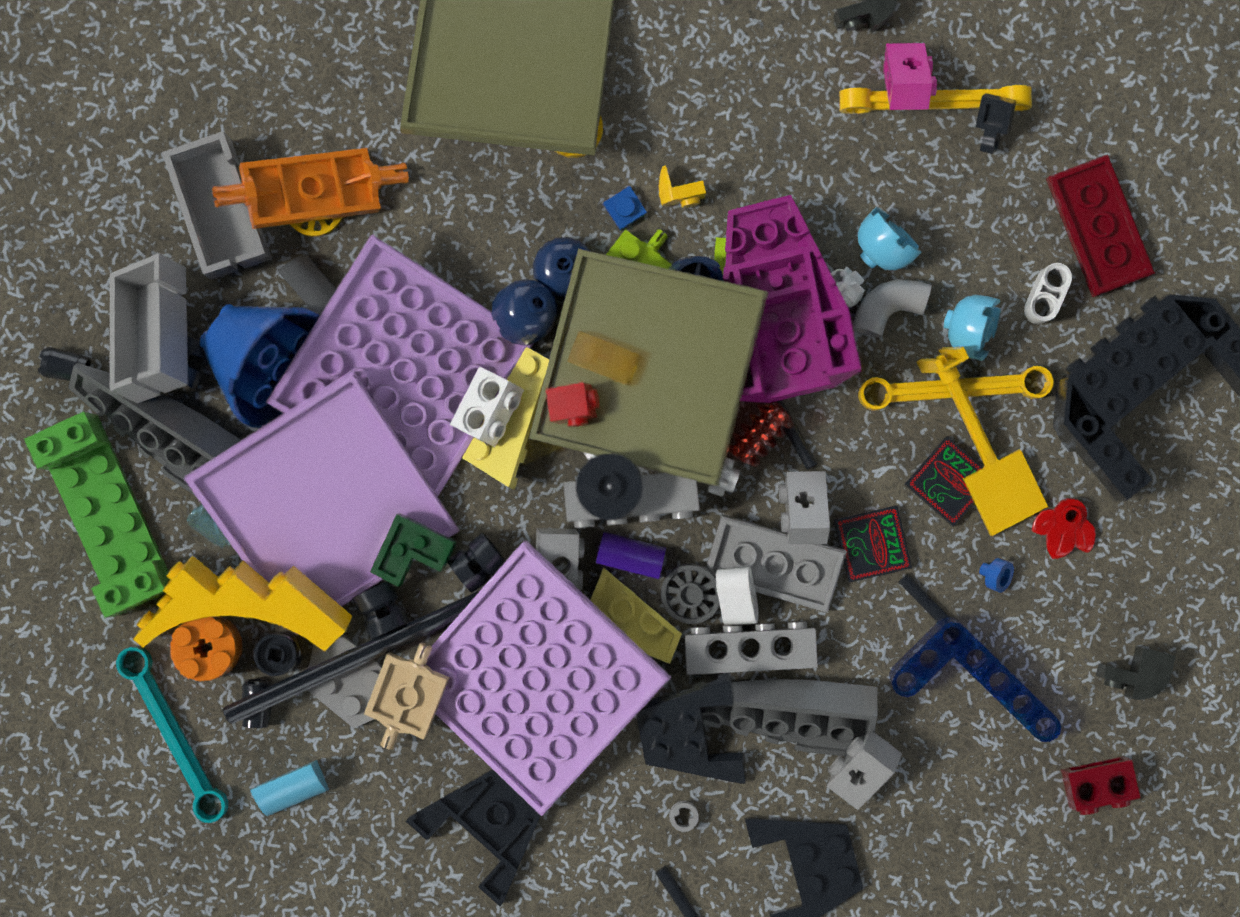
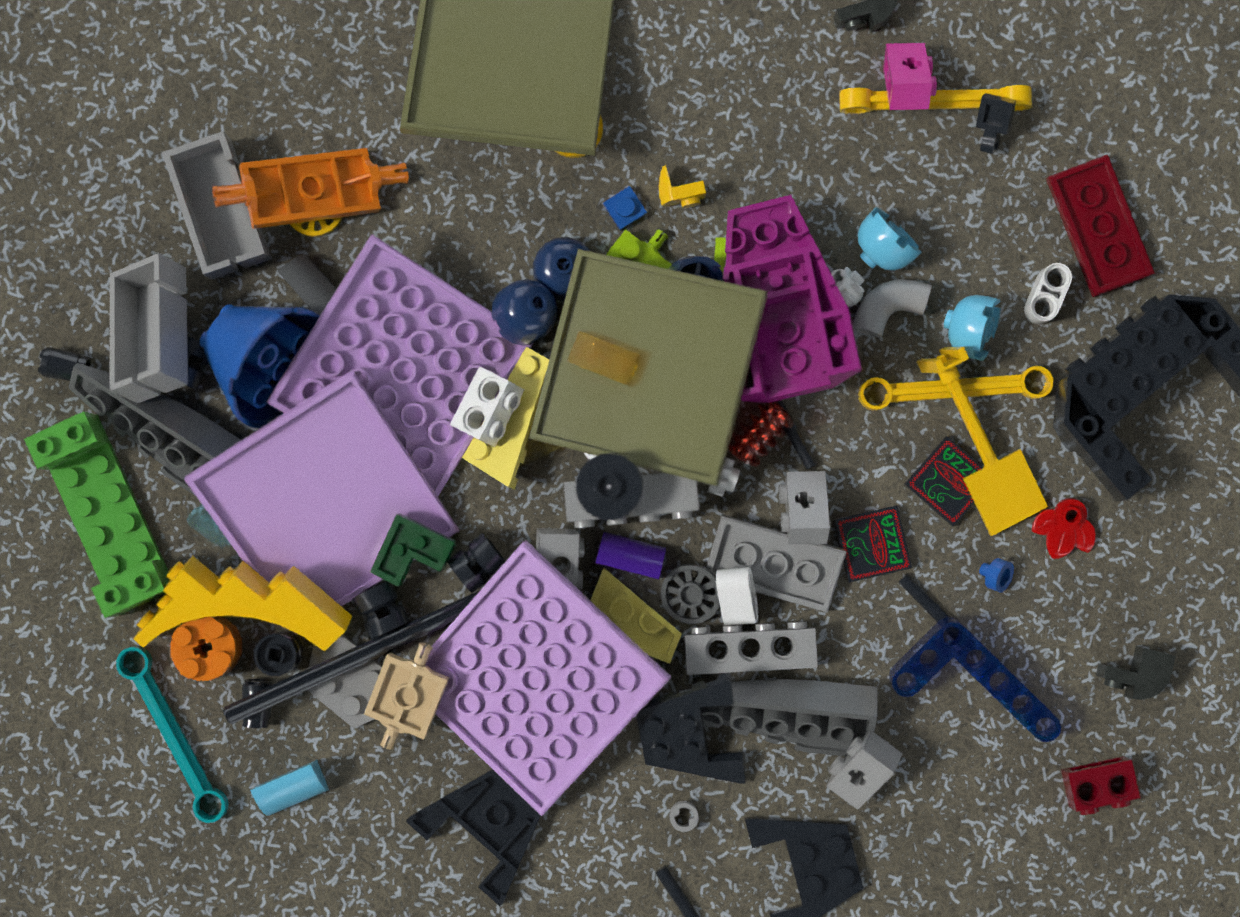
red brick [545,382,600,427] -> none

